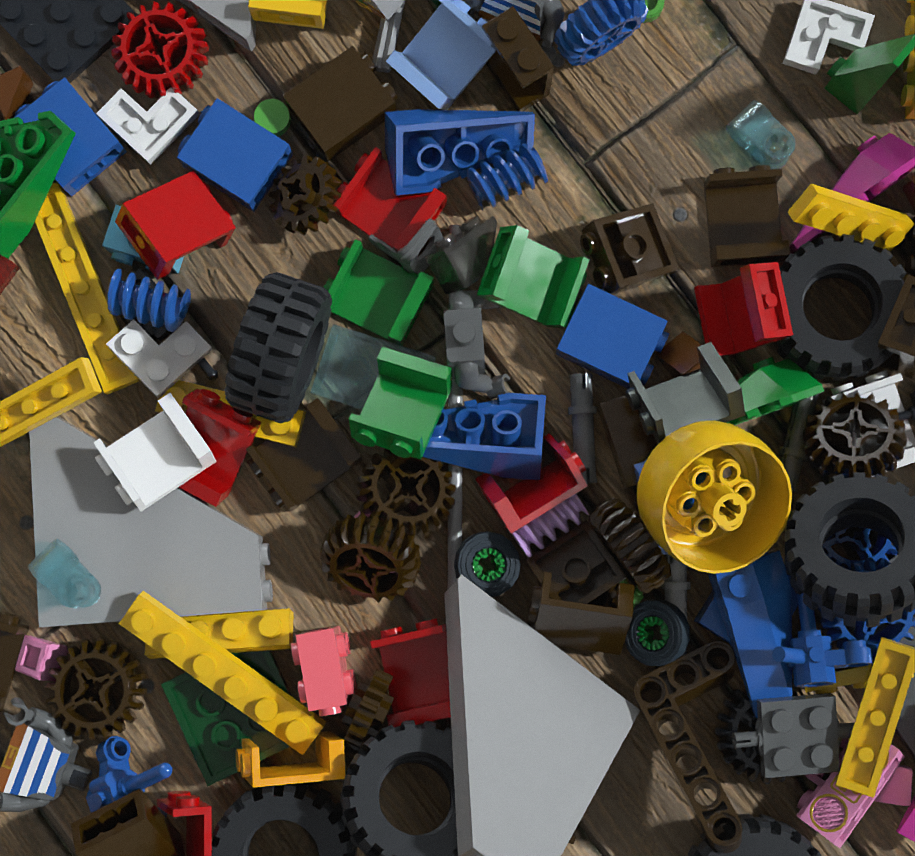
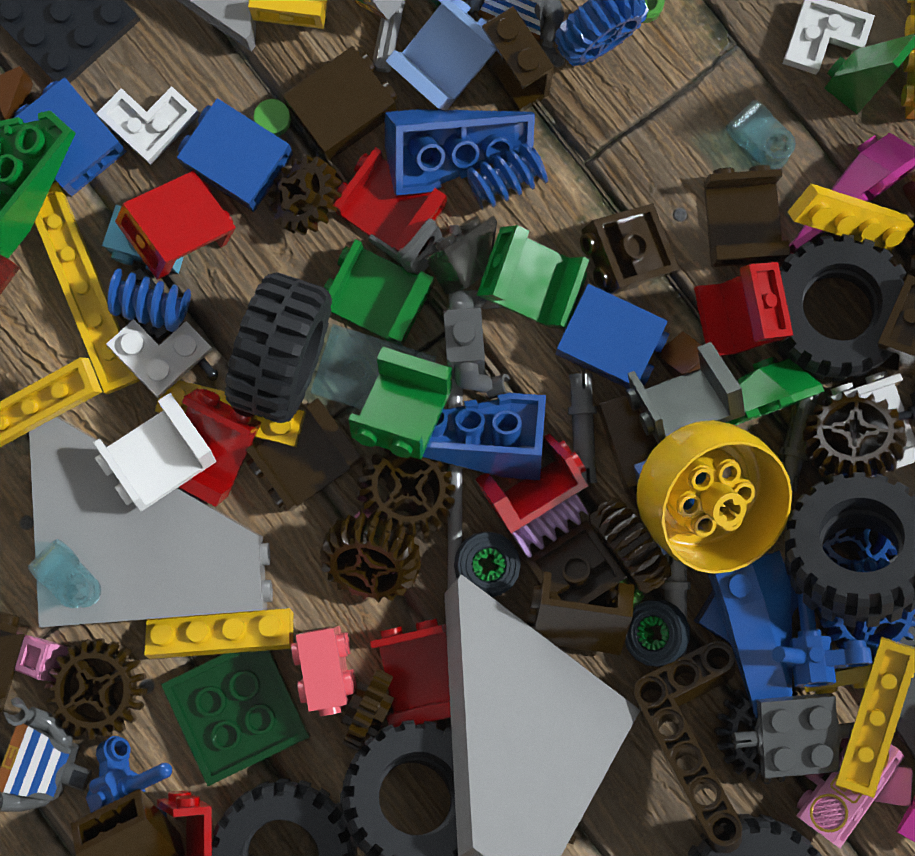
red gear [111,1,209,99] -> none
yellow plate [119,591,327,755] -> none
light orange panel [236,731,346,788] -> none

